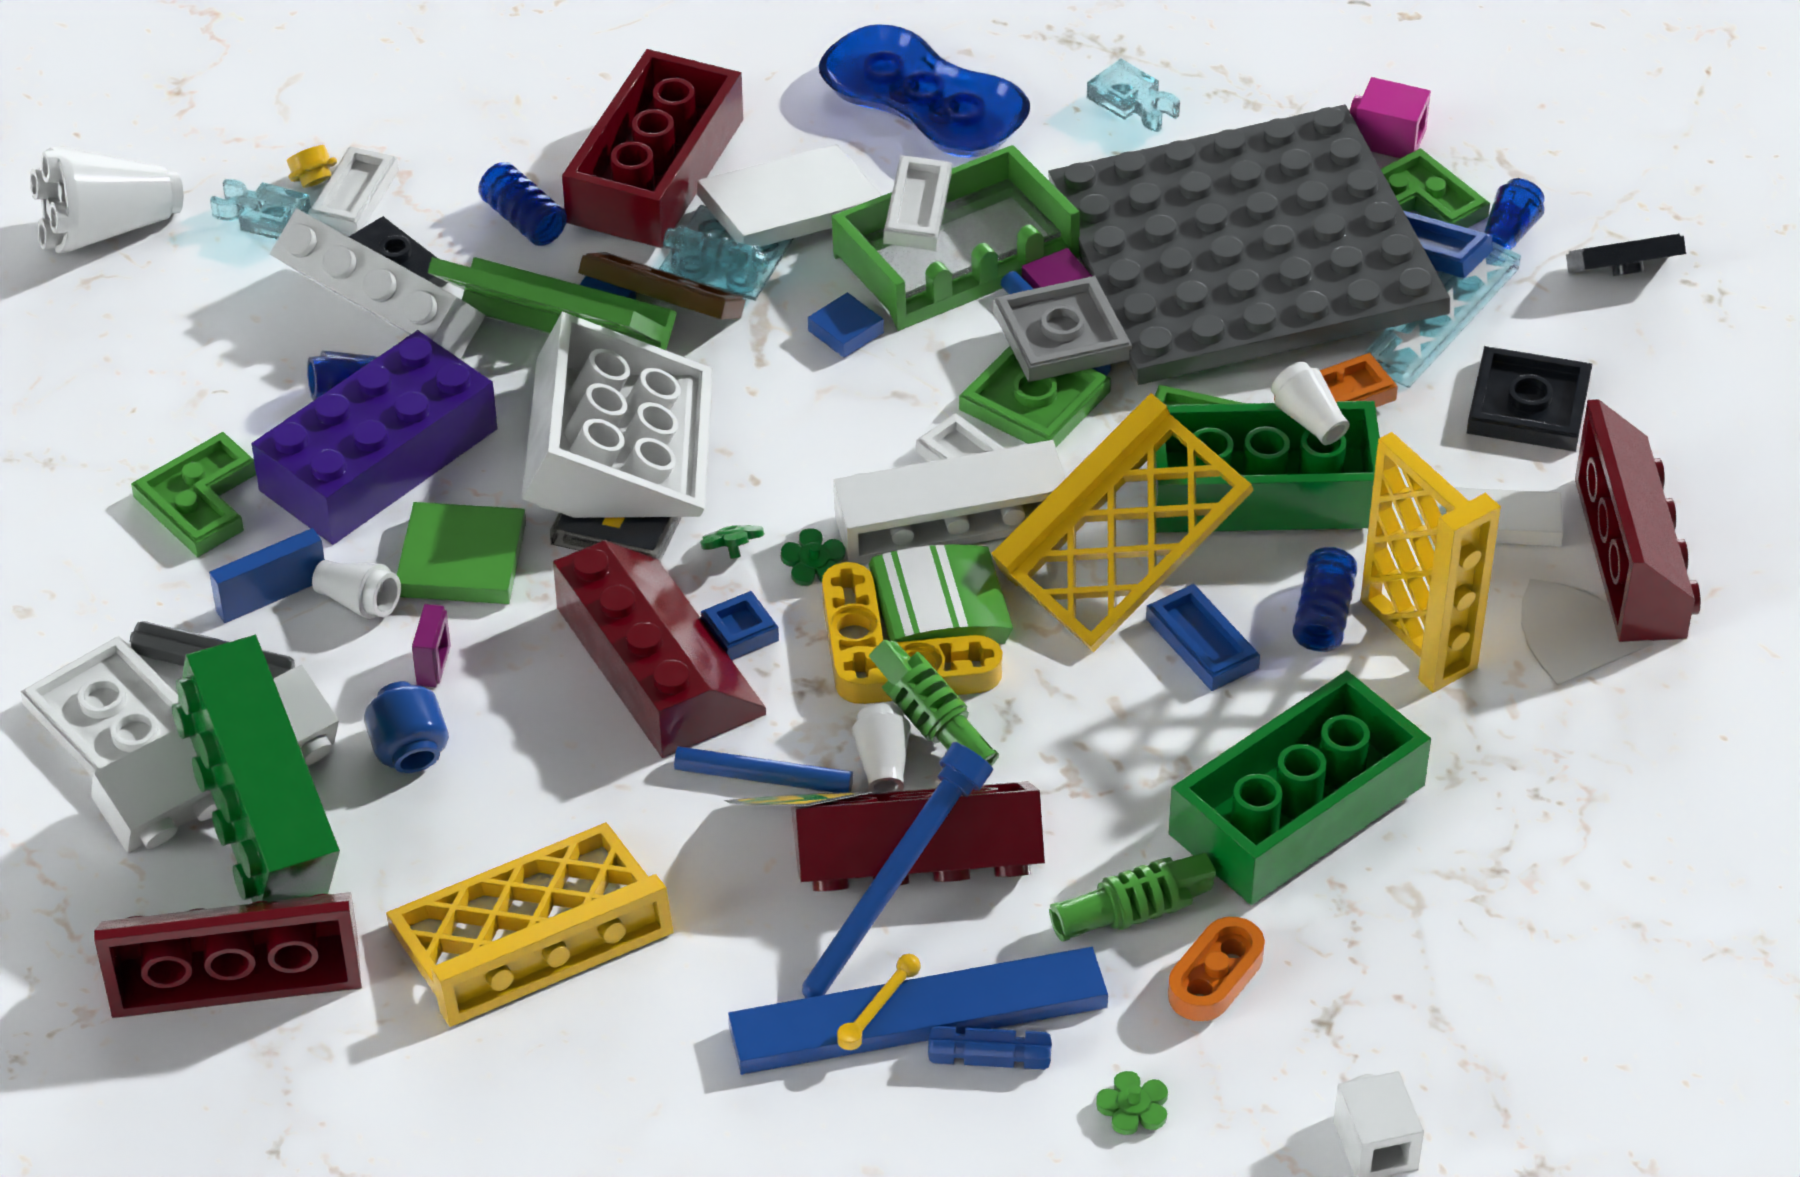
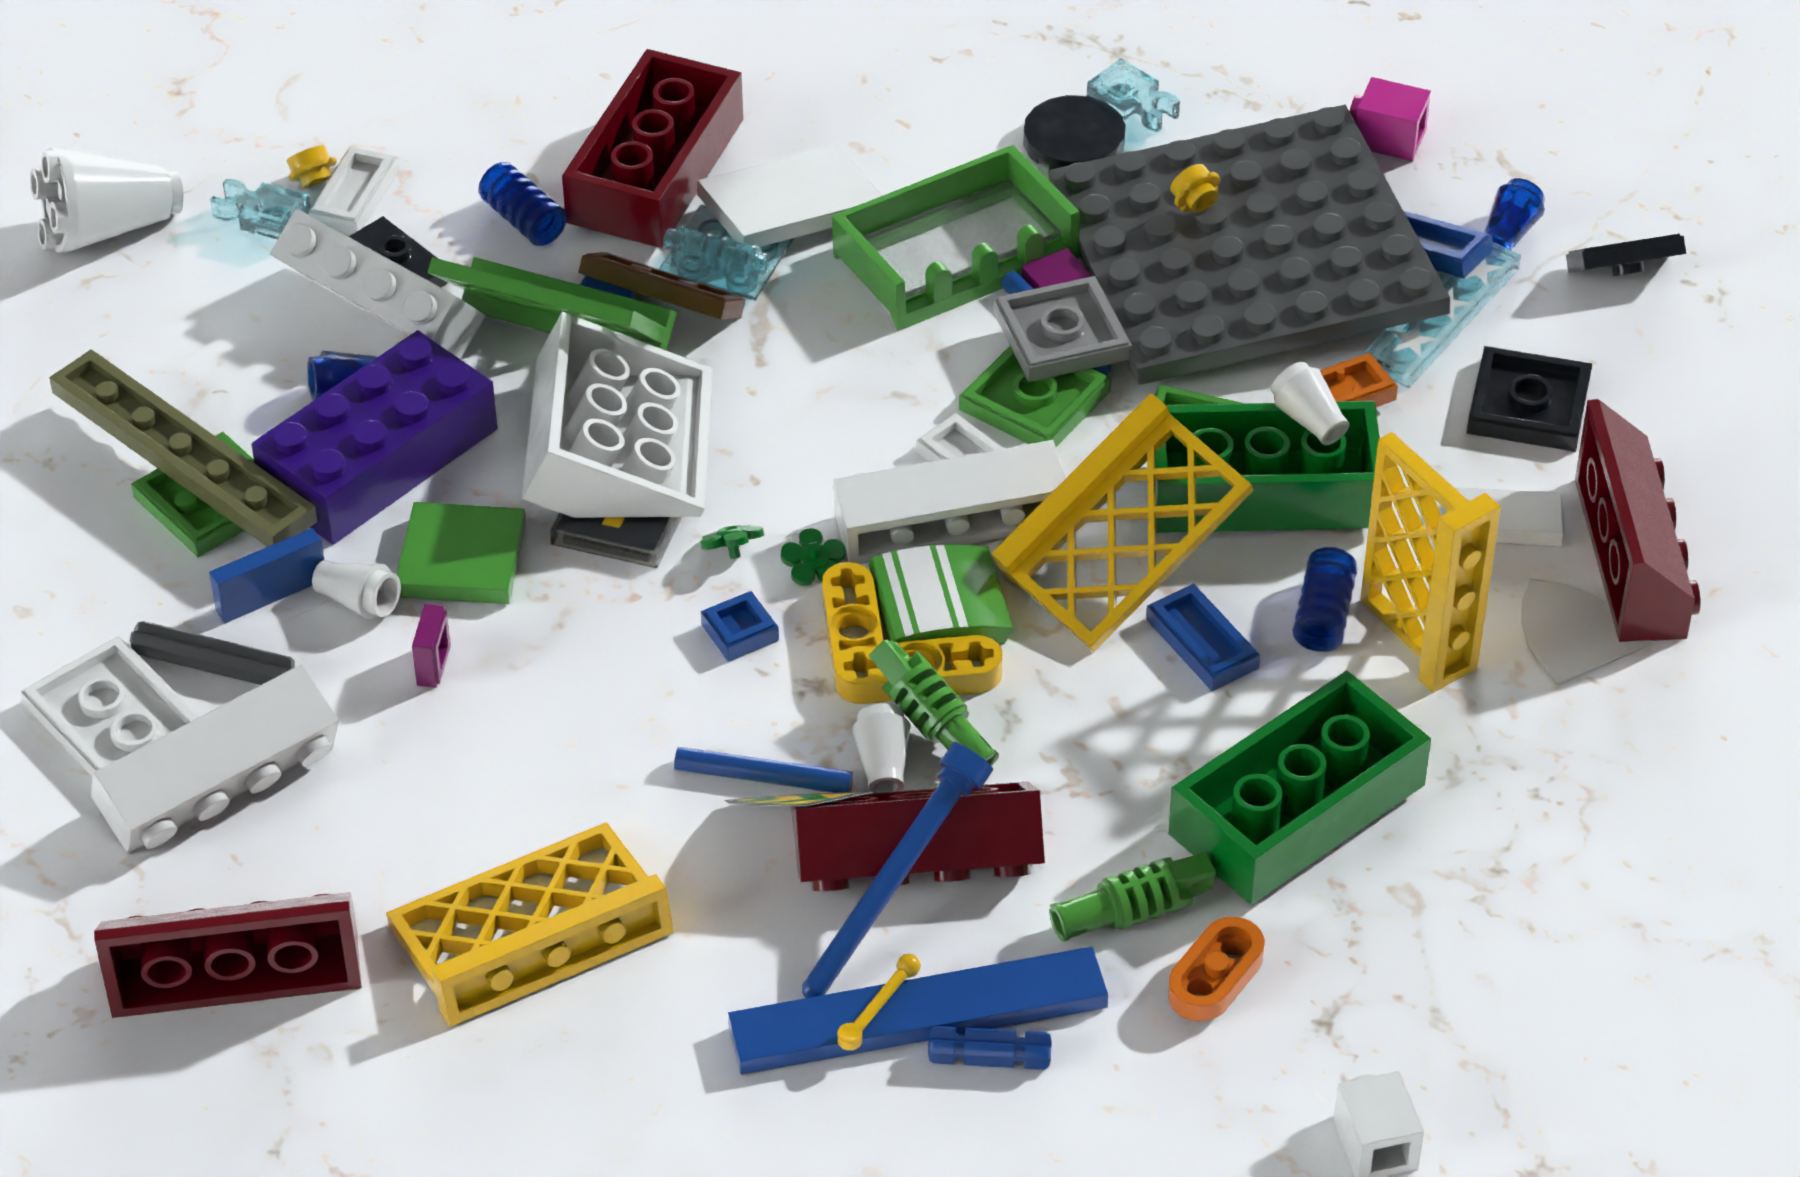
green brick [172,634,340,902] -> none
blue head [364,681,449,773] -> none
dark red slope [553,540,766,758] -> none
blue tile [808,292,884,358] -> none
clear blue plate [819,24,1030,158] -> none
white tile [883,155,952,251] -> none
bright green plant [1096,1071,1168,1135] -> none
bright green tile [1381,148,1490,228] -> none
none -> olive plate [49,349,317,547]
none -> black tile [1023,95,1126,170]
none -> yellow plate [1170,164,1221,213]

